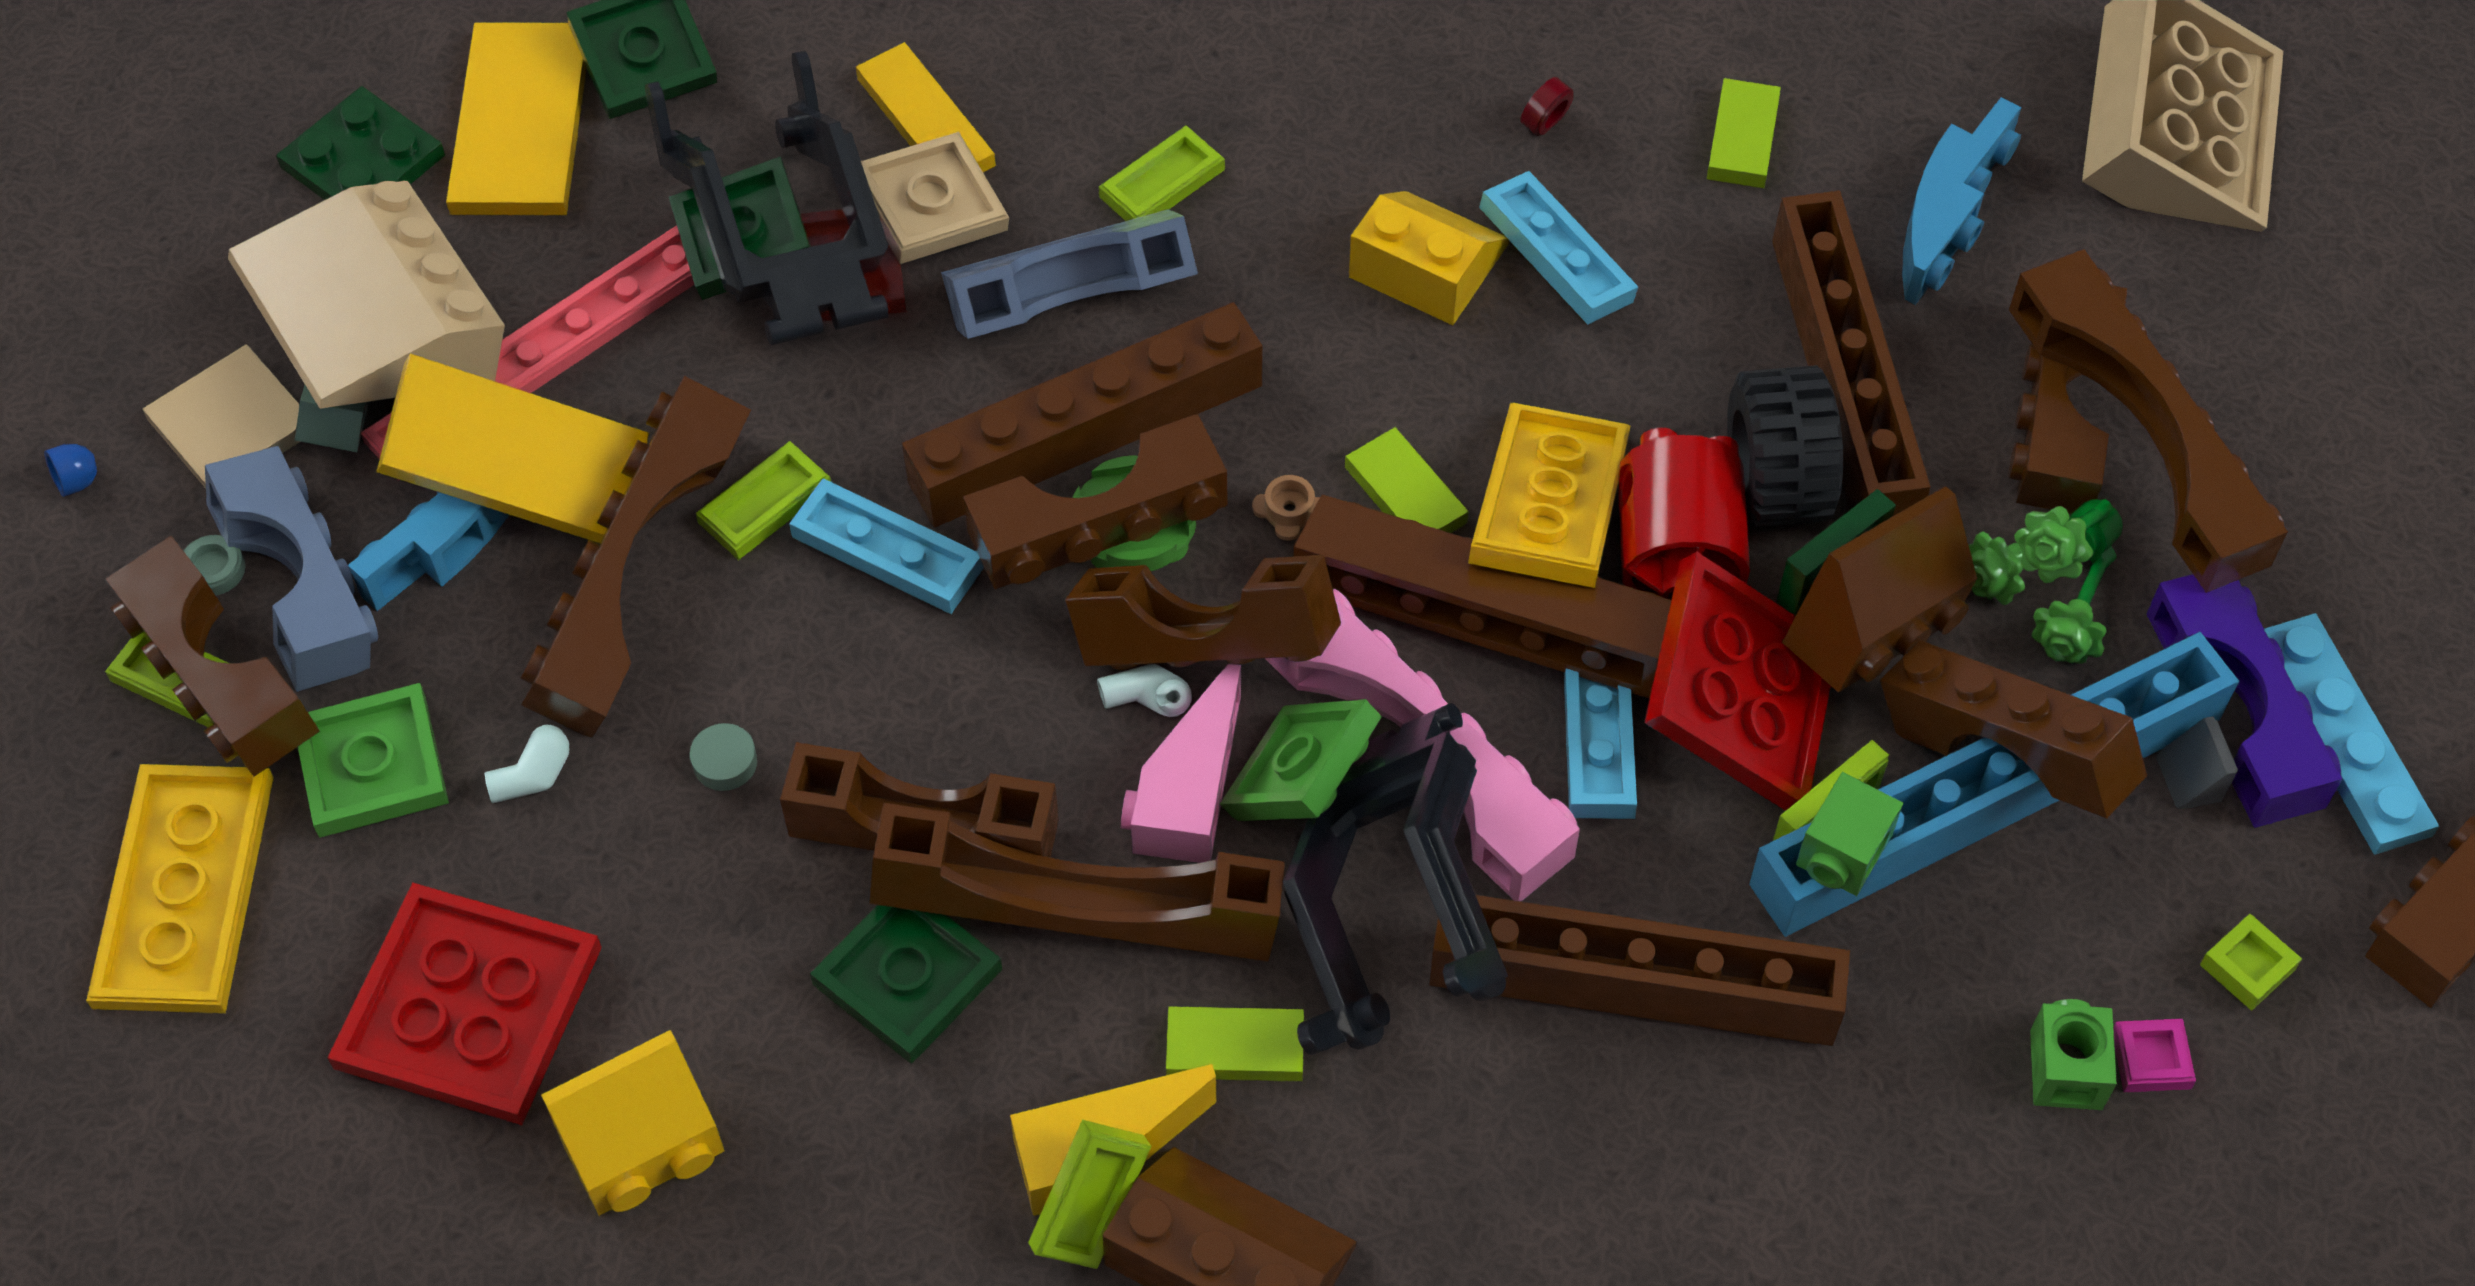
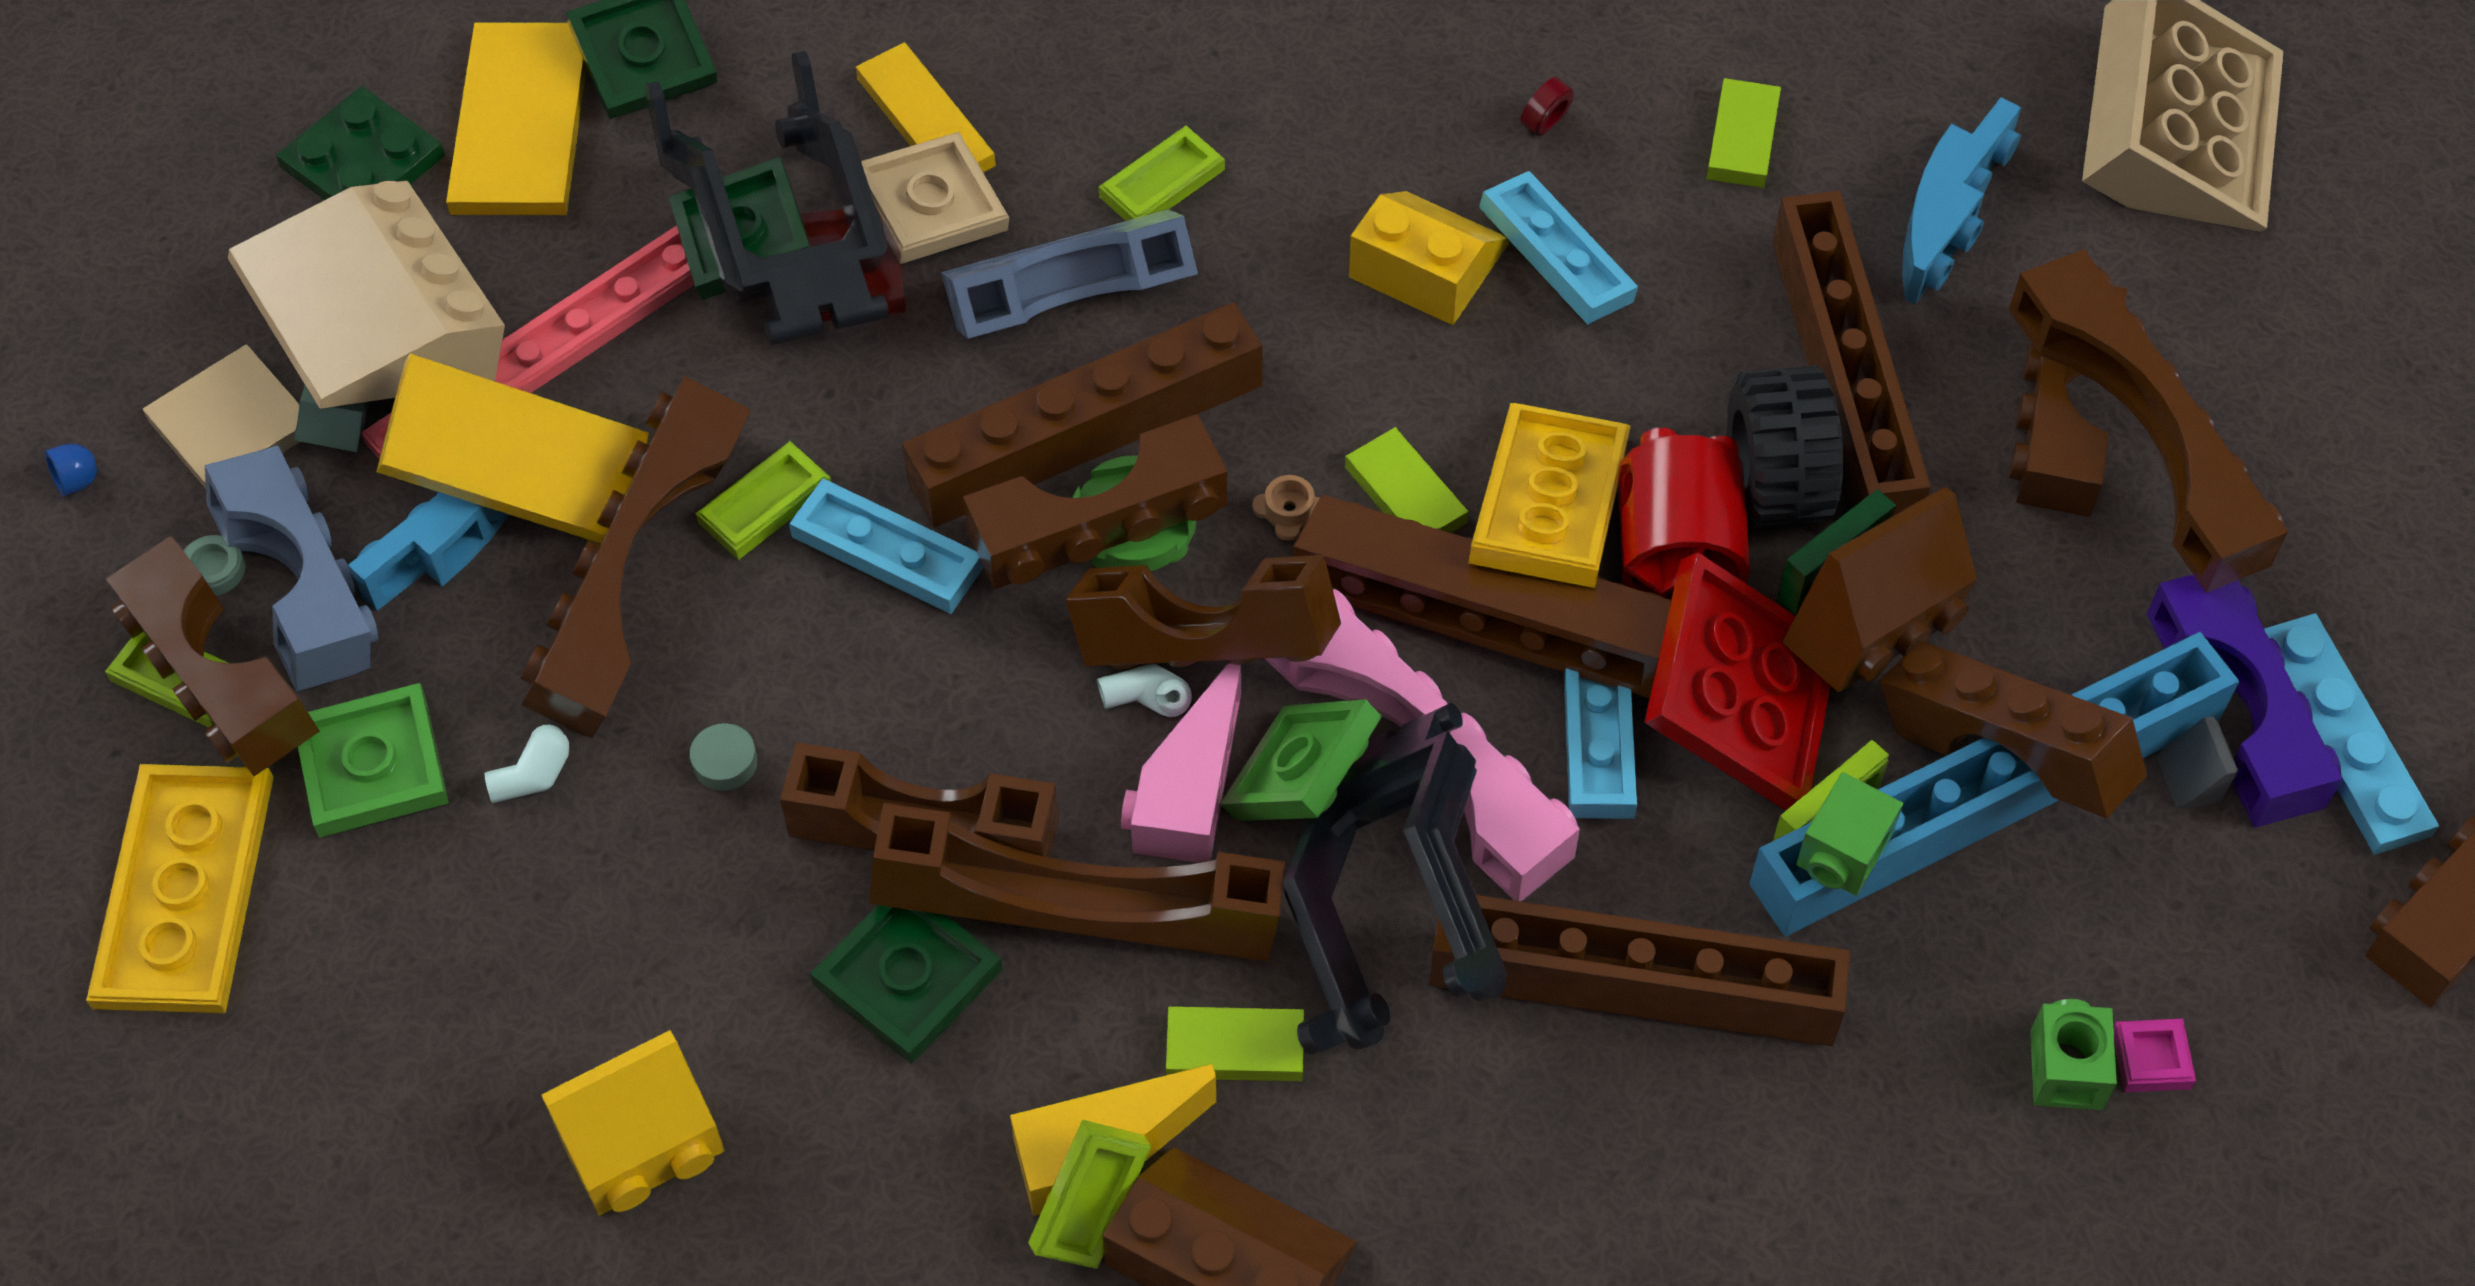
red plate [327,882,602,1125] -> none
bright green plant [1968,499,2123,664] -> none
lime plate [2200,914,2302,1011] -> none

